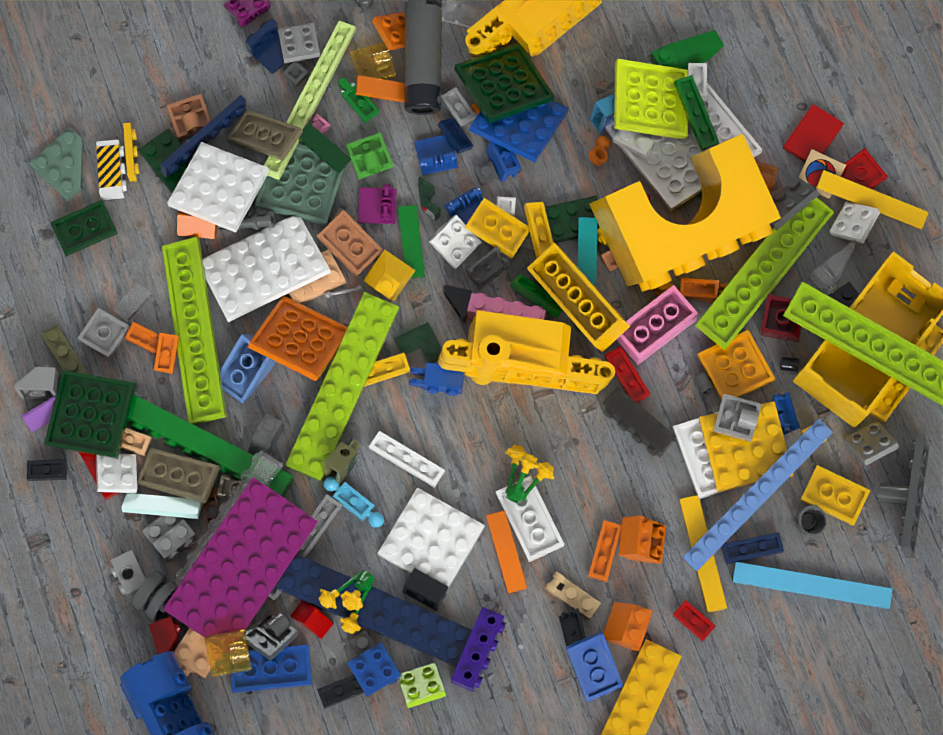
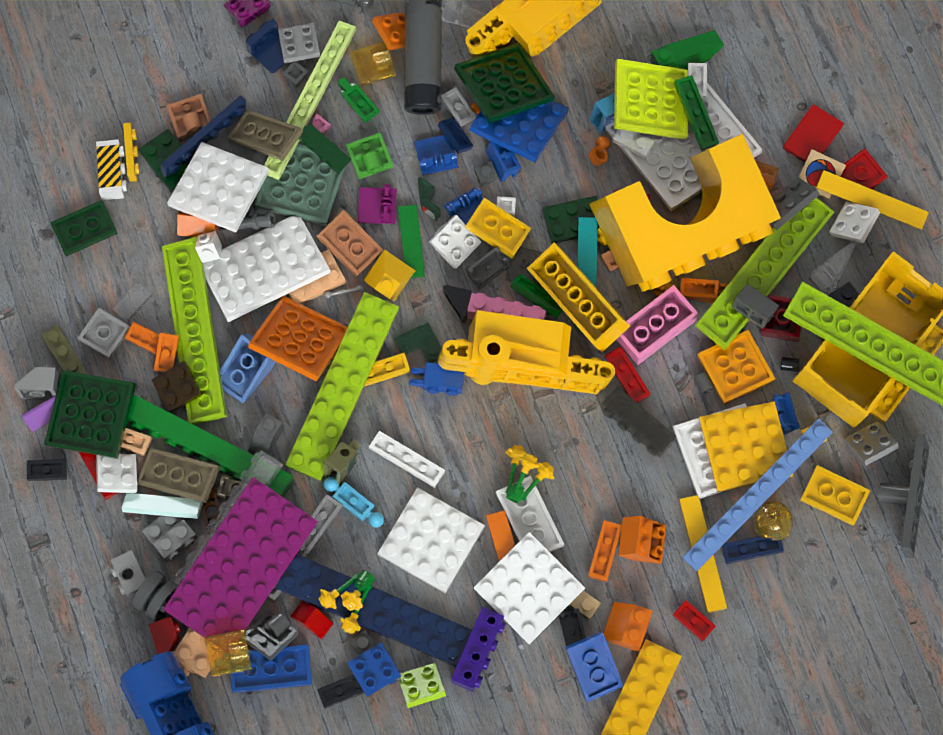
sand green plate [29,127,84,202] -> none
orange tile [355,75,404,103] -> none
black hinge [402,568,449,611] -> none
yellow plate [524,202,553,258] -> none
light grey plate [713,394,761,442] -> none
medium azure tile [732,562,892,609] -> none
dark grey helmet [795,505,827,536] -> none
none -> dark brown plate [152,361,203,413]
none -> white brick [195,231,222,263]
none -> white plate [474,532,585,644]
none -> dark grey hinge [732,284,779,329]
none -> clear yellow cylinder [754,501,793,541]

